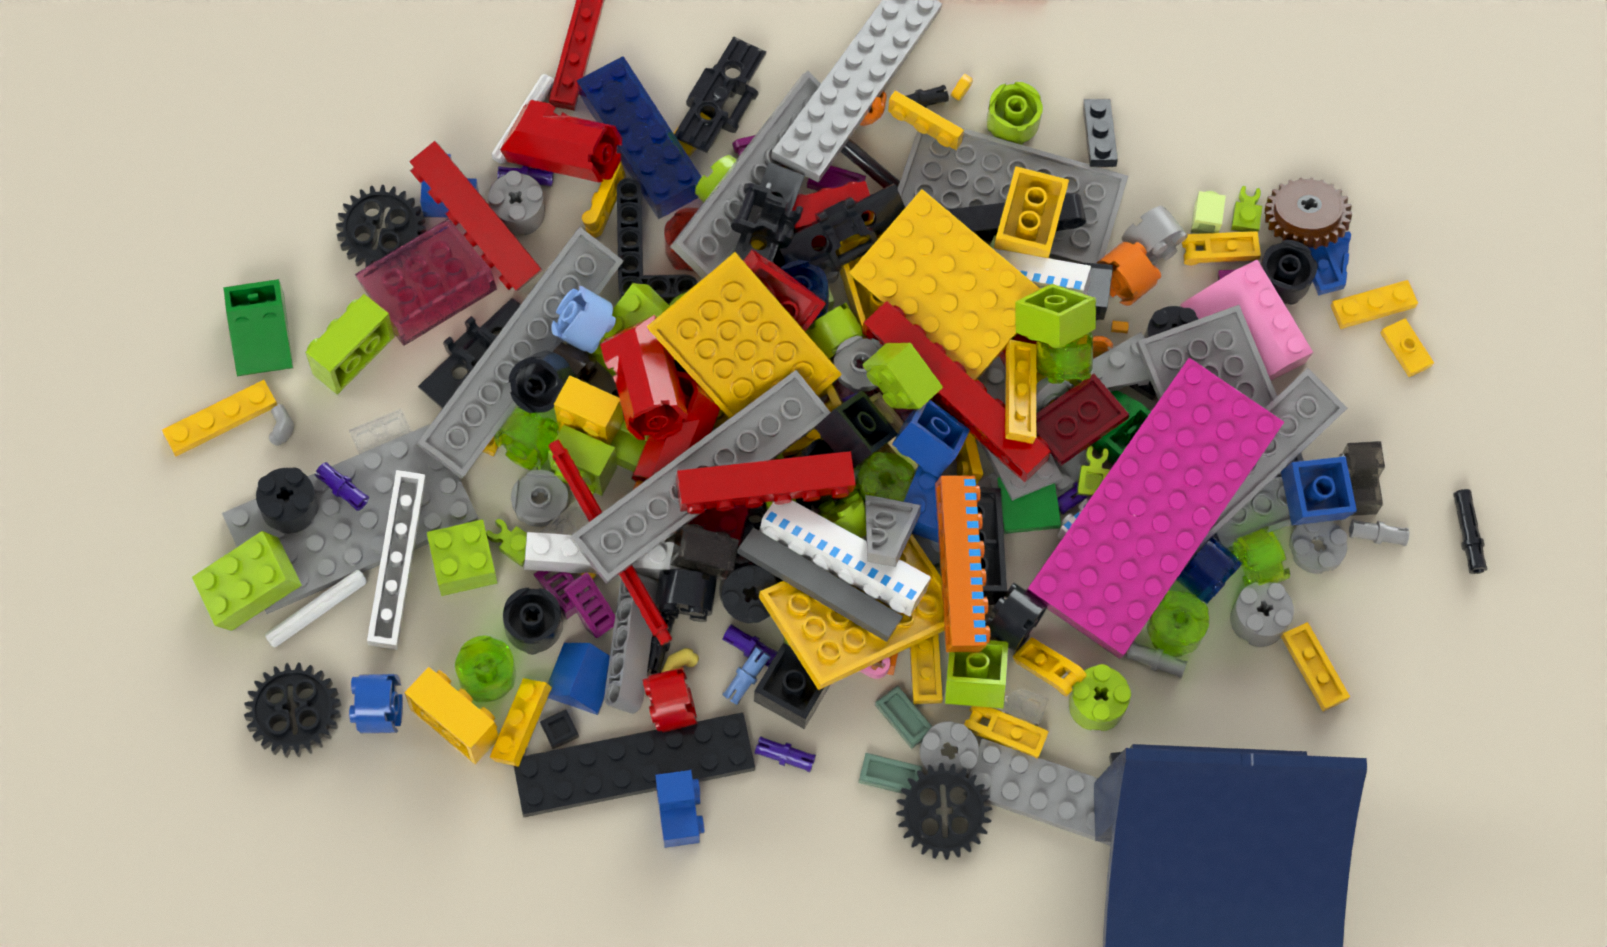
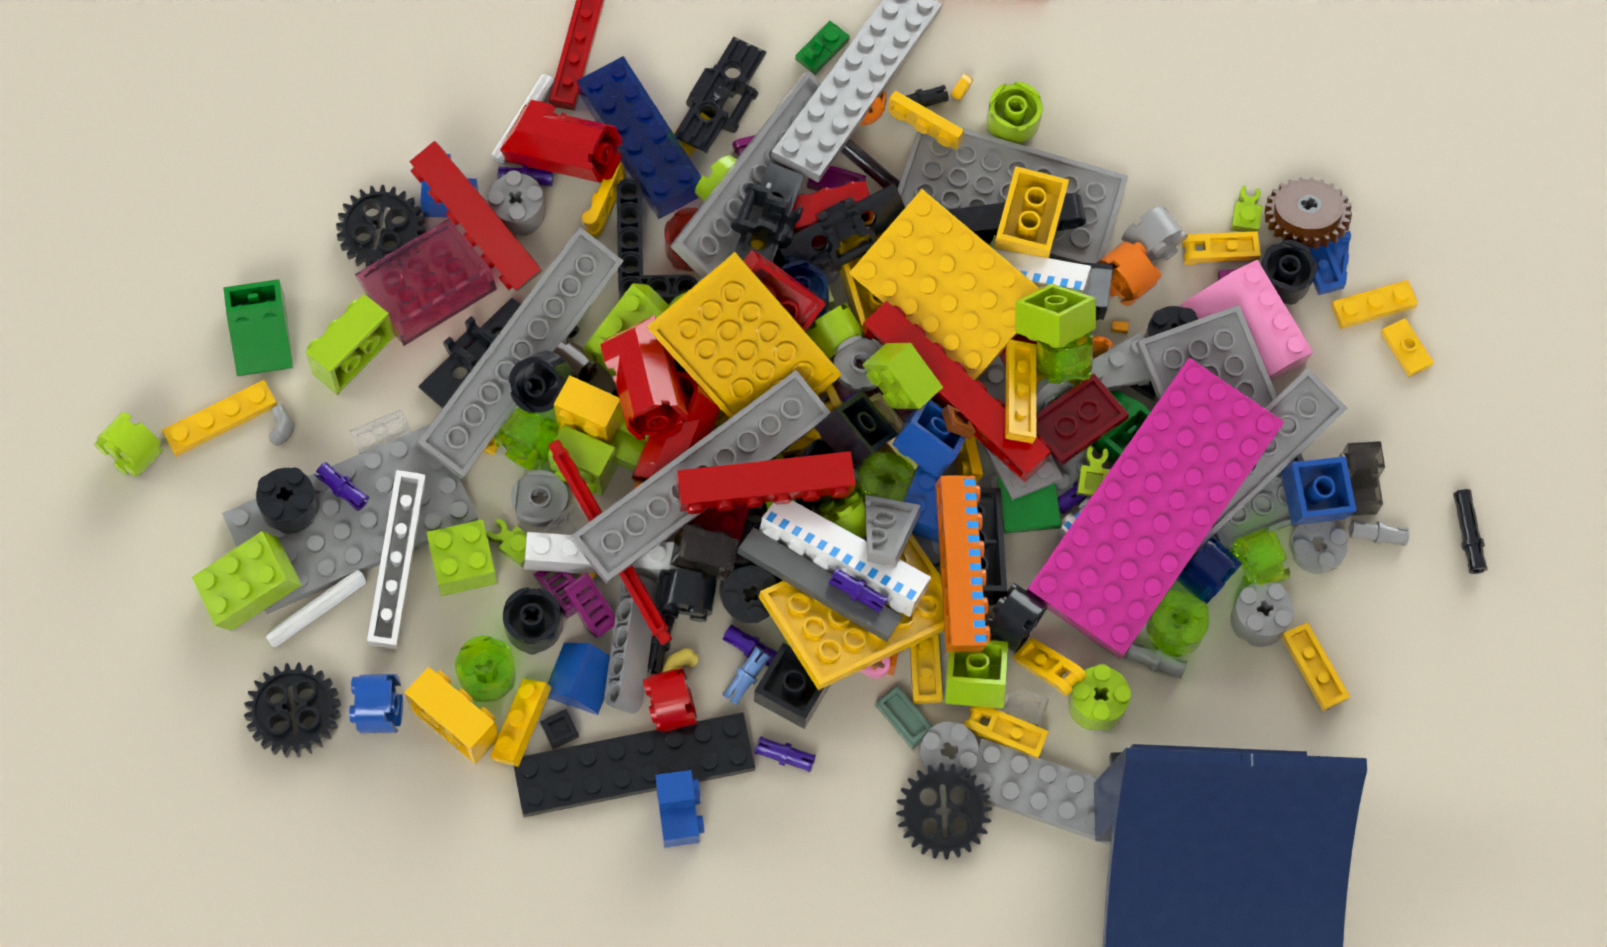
light blue brick [552,286,616,353] -> none
sand green tile [858,753,923,794] -> none
plate [1083,99,1118,167] -> none
yellowish green brick [1191,191,1226,234] -> none
none -> lime brick [94,412,164,477]
none -> green plate [795,21,850,75]
none -> dark purple pin [828,568,889,613]
none -> dark orange tile [941,405,976,439]

